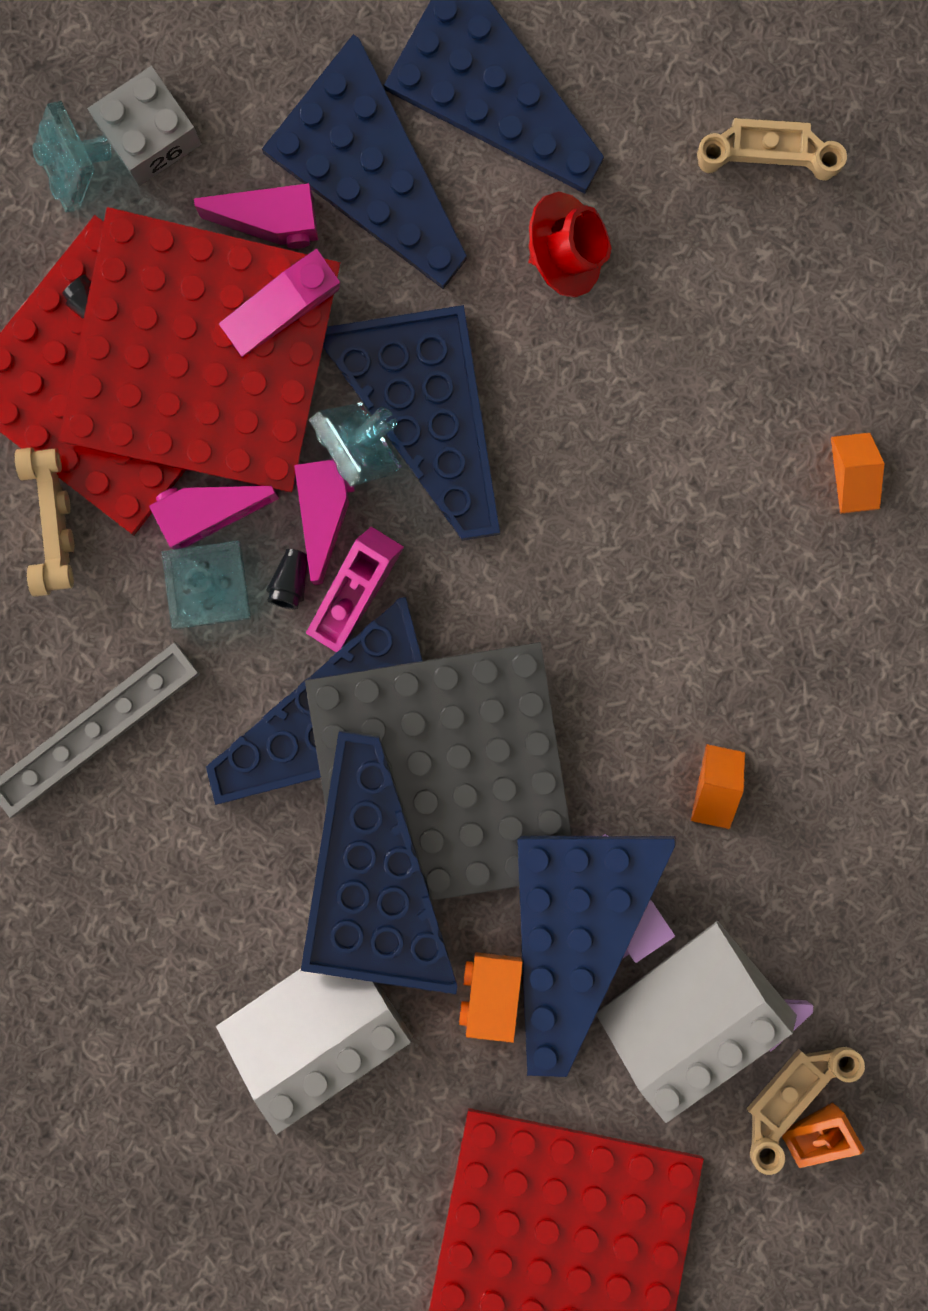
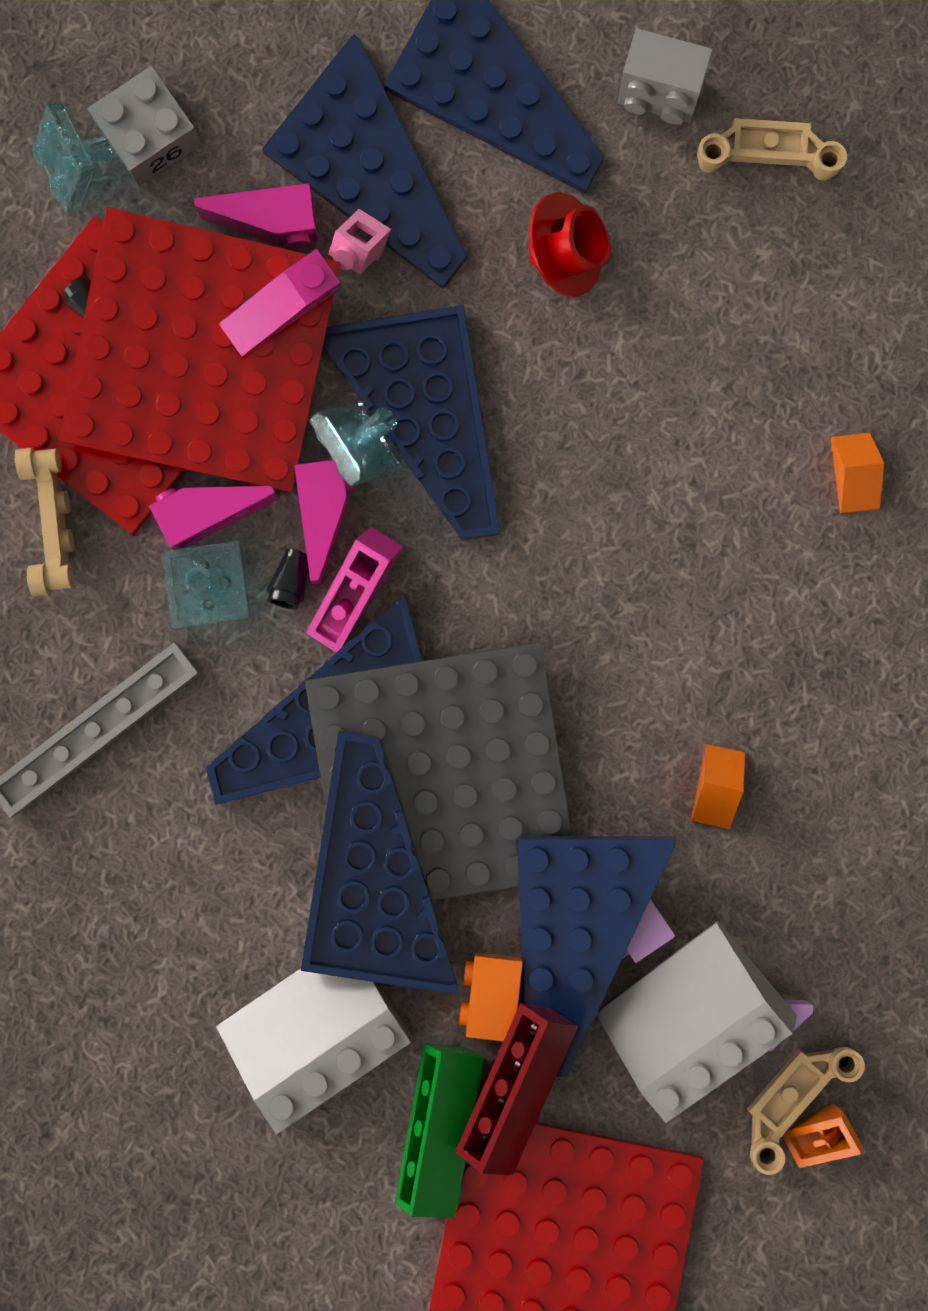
none -> bright pink brick [328,209,391,275]
none -> green brick [395,1043,484,1218]
none -> dark red brick [455,1003,578,1175]
none -> light grey brick [617,28,712,125]

